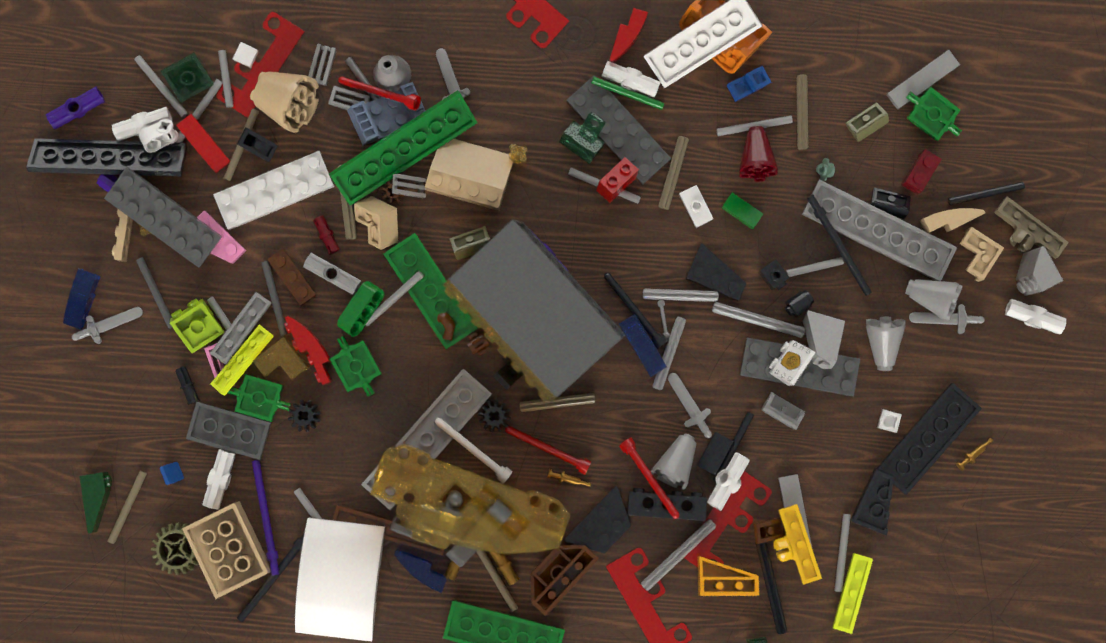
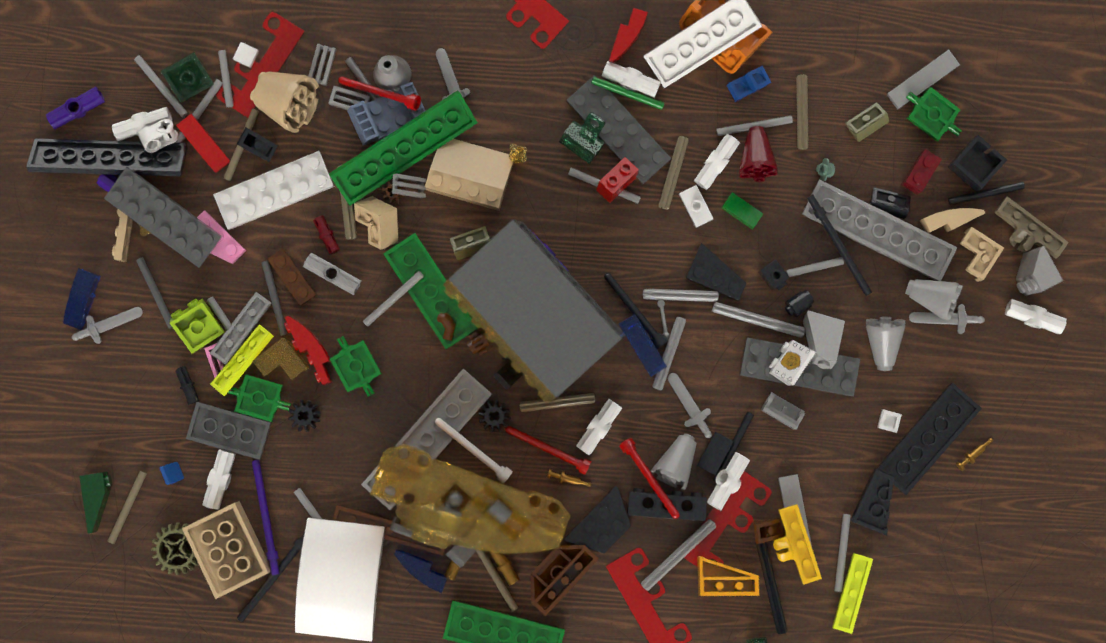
green beam [337,281,384,337] -> none
none -> white piece [576,399,622,455]
none -> white piece [694,134,740,190]
none -> black piece [948,135,1007,192]

